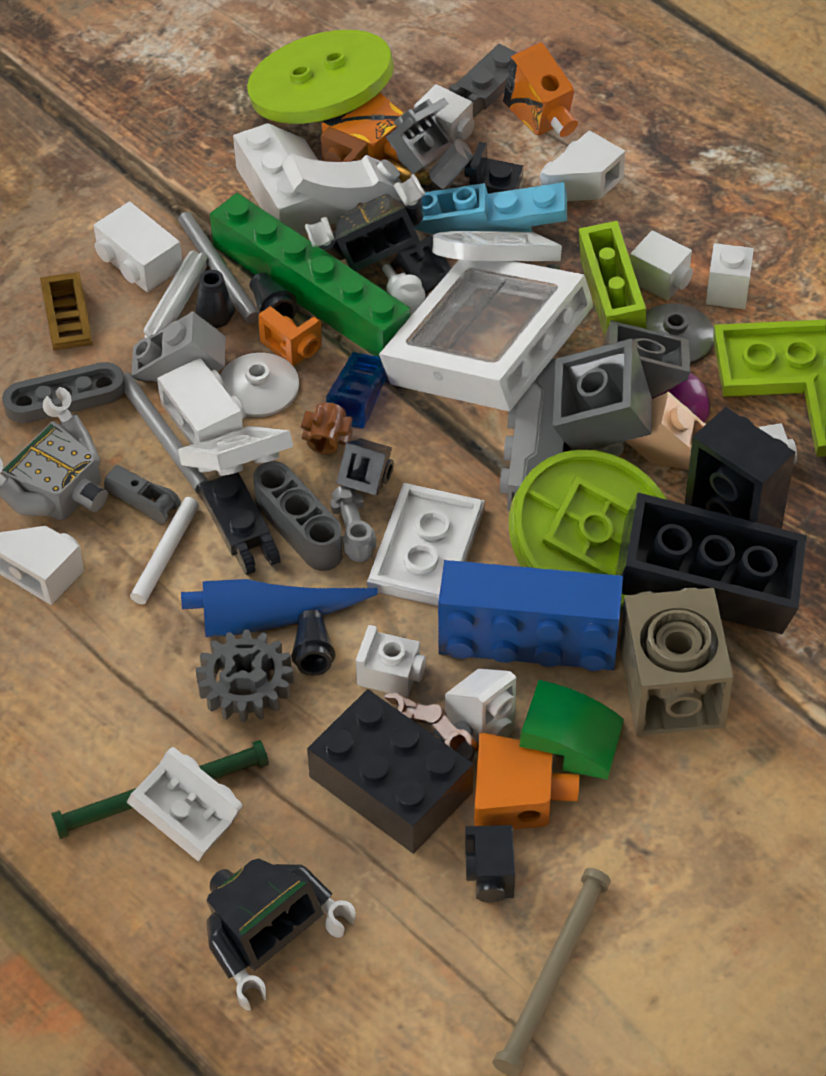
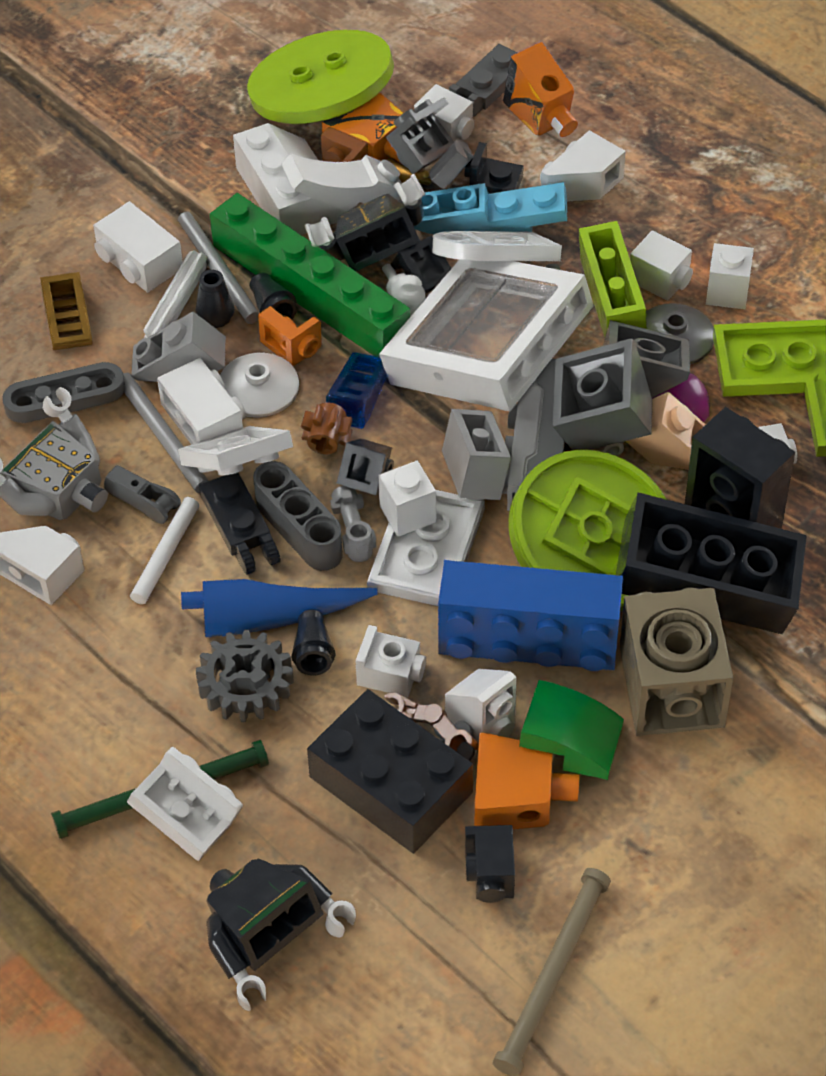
none -> white brick [379,460,436,537]
none -> light grey brick [442,409,511,501]

